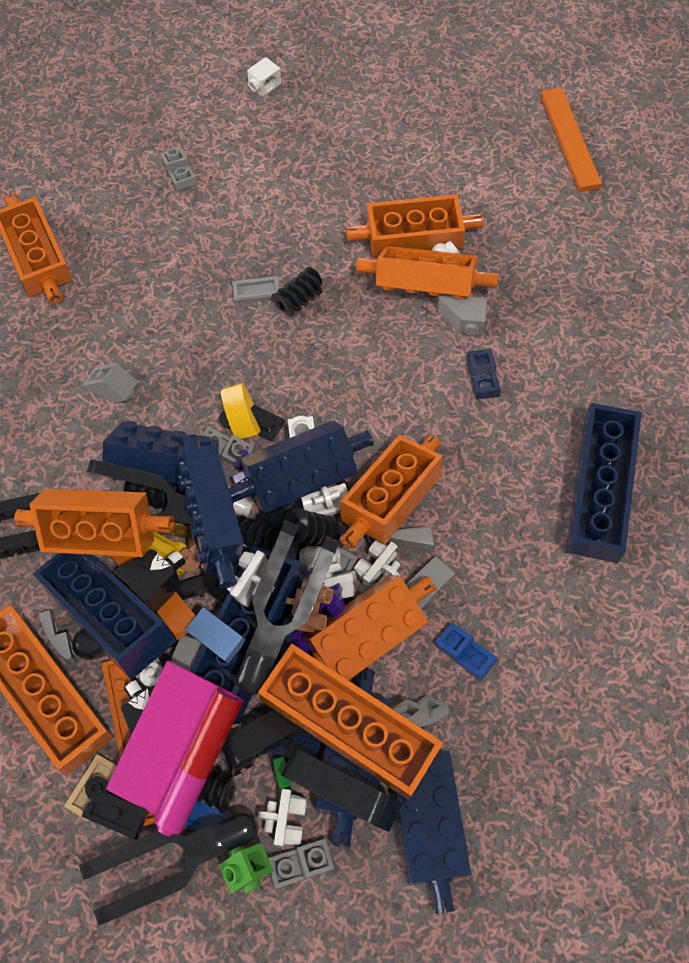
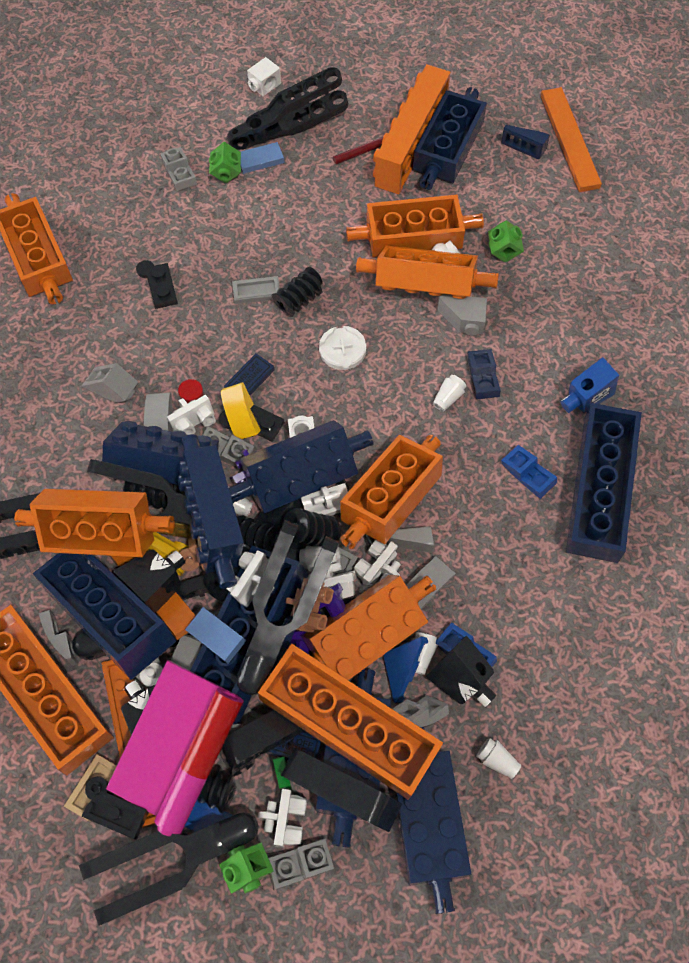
none -> black hinge [136,260,178,309]
none -> light grey slope [144,392,173,431]
none -> white hips [167,395,216,435]
none -> red tile [178,379,204,404]
none -> bright green brick [209,142,241,183]
none -> dark blue tile [224,353,275,396]
none -> black piece [227,67,349,150]
none -> medium blue tile [241,142,284,174]
none -> white tile [319,326,366,370]
none -> dark red bar [333,136,384,165]
none -> orange brick [373,64,451,195]
none -> blue tile [383,637,428,703]
none -> white cone [411,632,438,675]
none -> dark blue brick [413,87,487,190]
none -> black torso [426,636,496,707]
none -> white cone [432,375,466,412]
none -> white cone [476,738,521,779]
none -> bright green brick [488,220,524,262]
none -> dark blue slope [501,125,550,159]
none -> blue slope [501,445,557,499]
none -> blue torso [560,357,619,413]

